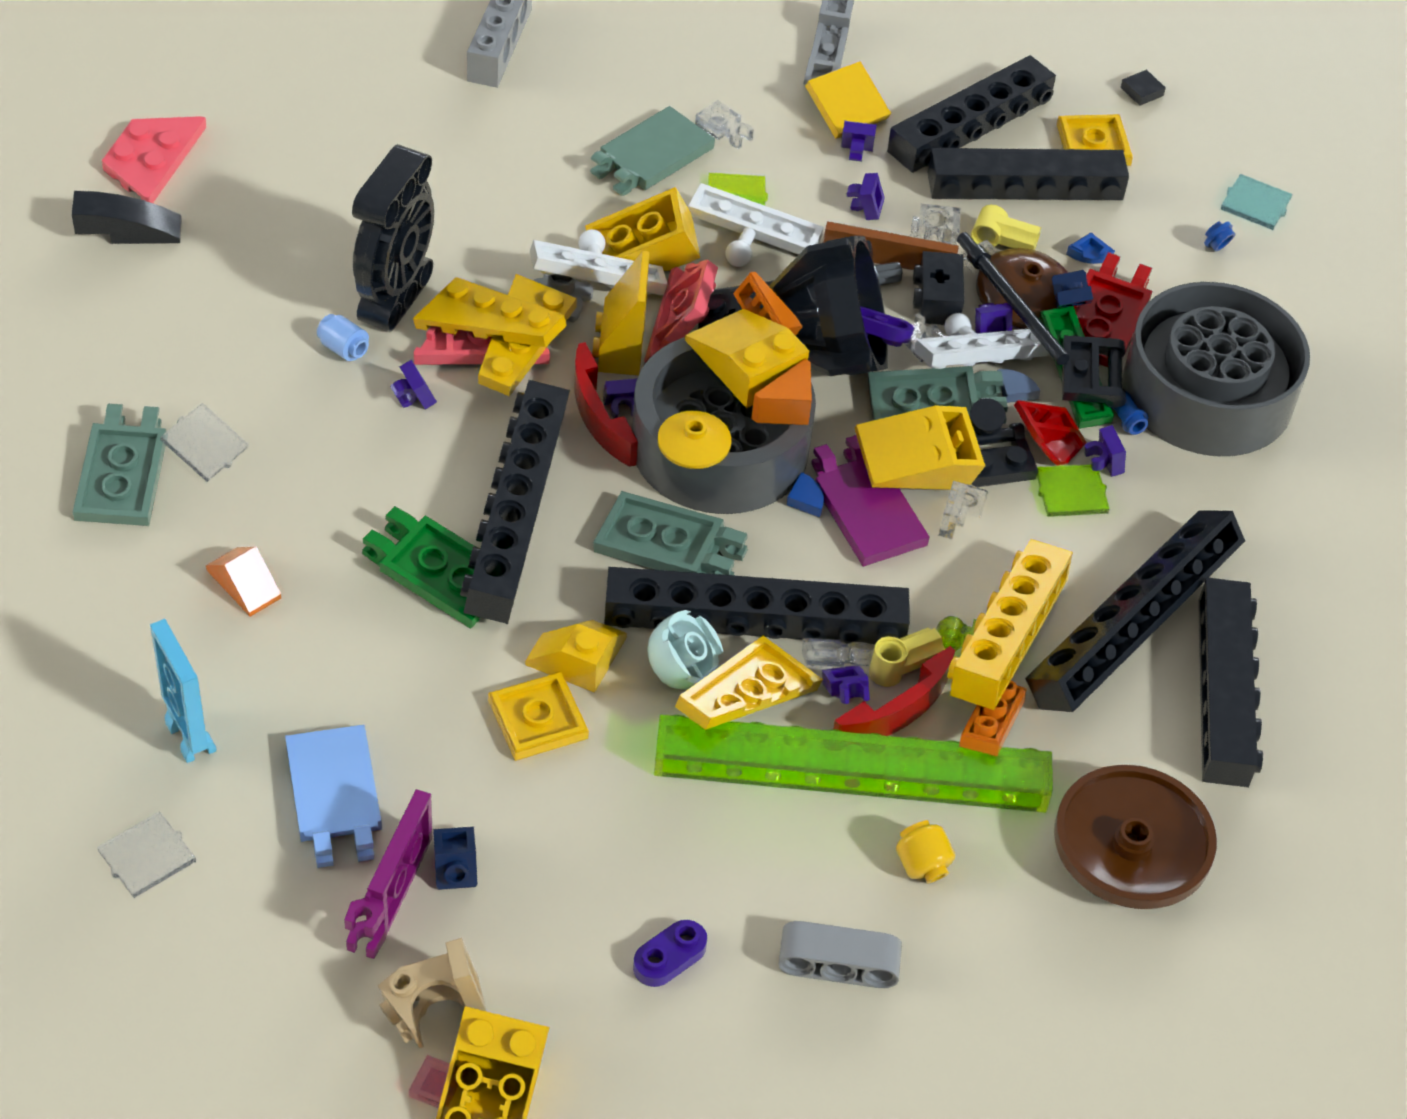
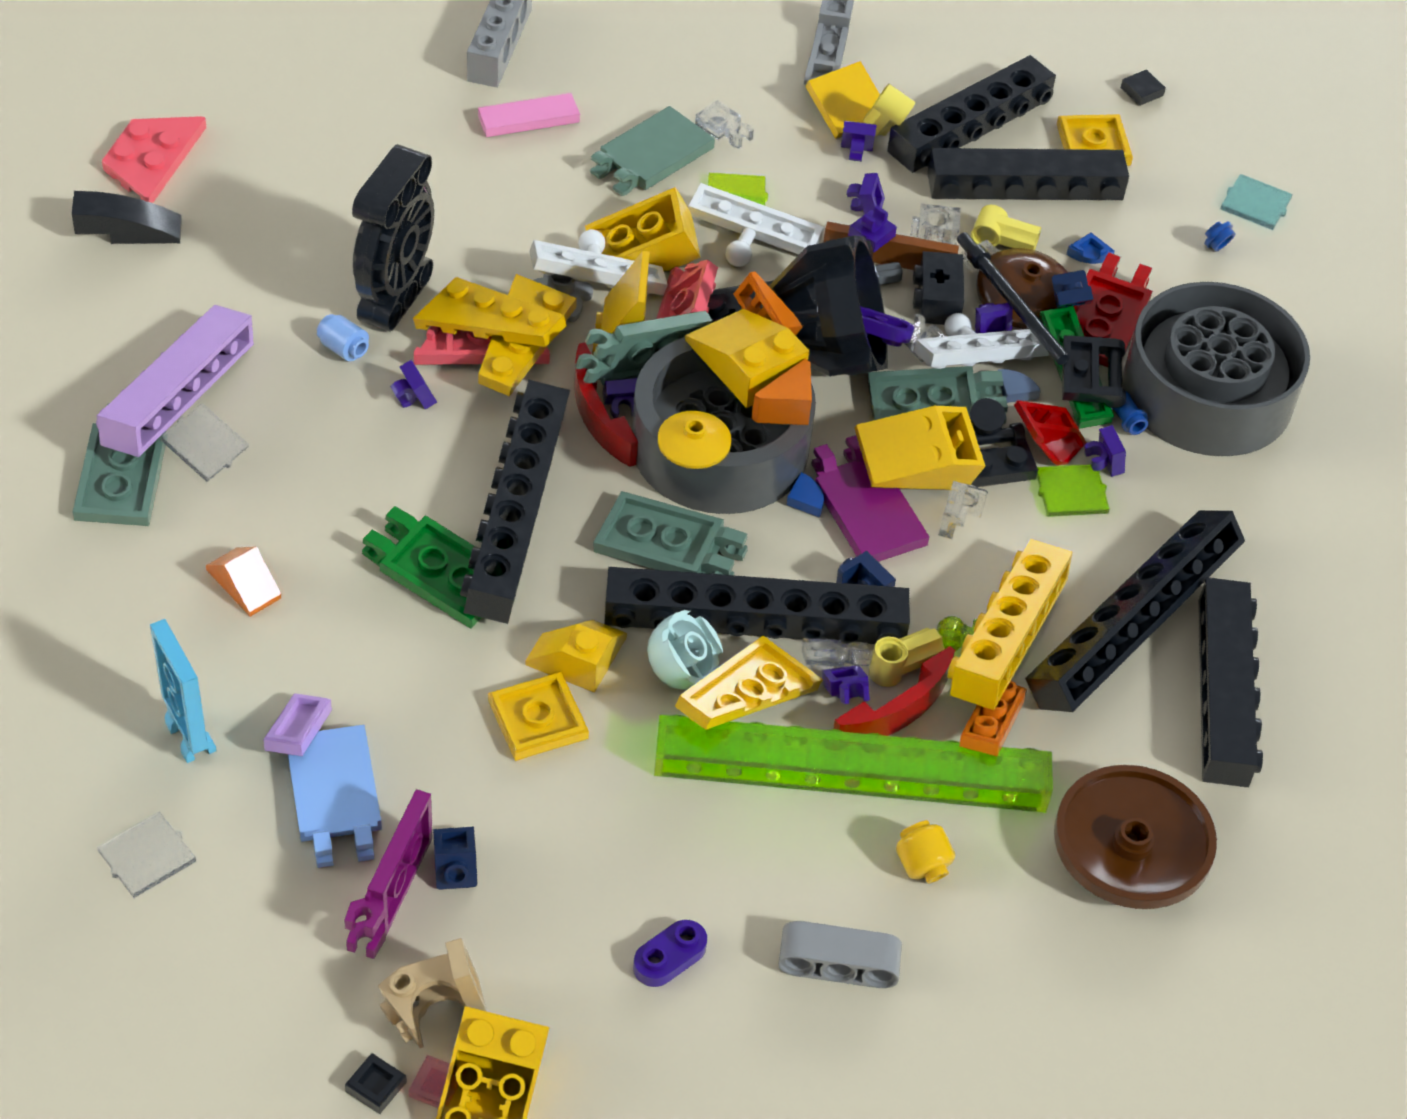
none -> lavender brick [96,305,254,457]
none -> lavender tile [263,693,332,756]
none -> black tile [345,1053,407,1114]
none -> bright pink tile [478,93,580,137]
none -> sand green tile [575,311,713,385]
none -> dark blue bracket [836,551,896,587]
none -> dark purple tile [848,205,897,252]
none -> light yellow piece [863,84,916,137]

